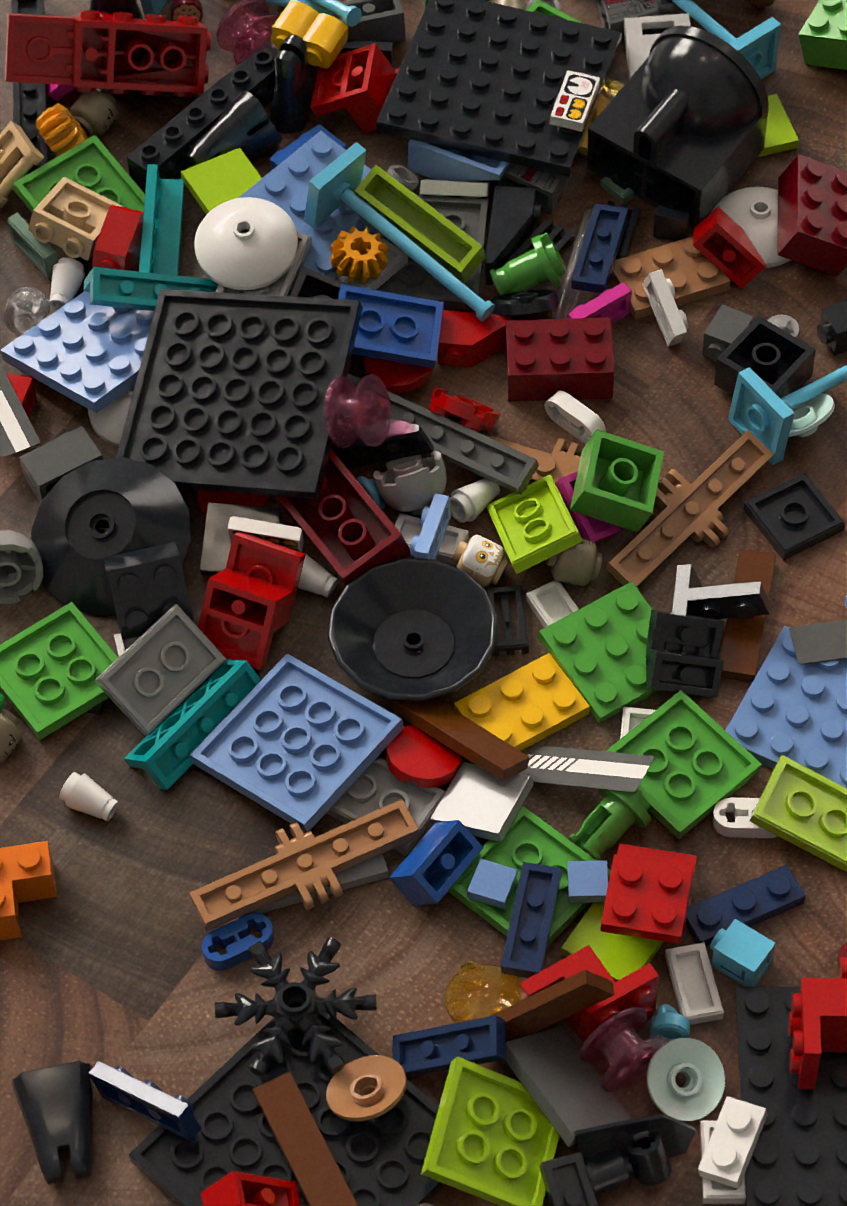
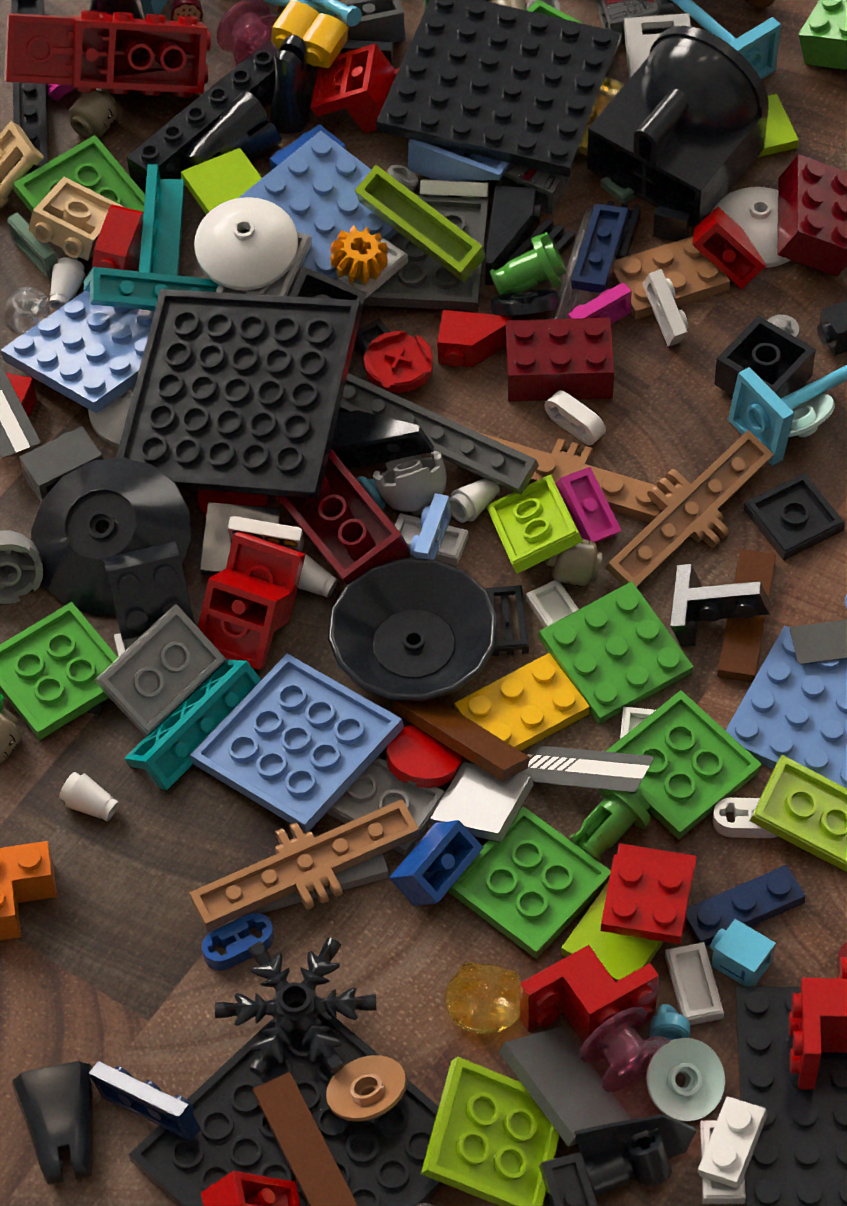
light orange gear [36,103,89,157] -> none
medium azure tile [304,142,495,321] -> none
clear pink piece [324,374,391,448] -> none
blue plate [338,284,444,368] -> none
dark blue plate [393,1015,505,1078] -> none
red plate [429,387,500,432] -> none
head [451,535,508,588] -> none
medium blue tile [467,858,518,909] -> none
reddish brown tile [488,970,614,1042] -> none
dark blue plate [501,862,562,978] -> none
tile [550,70,600,132] -> none
medium blue tile [567,861,608,903] -> none
bright green brick [570,429,664,532] -> none
black slope [646,610,725,697] -> none
dark grey brick [702,304,754,362] -> none

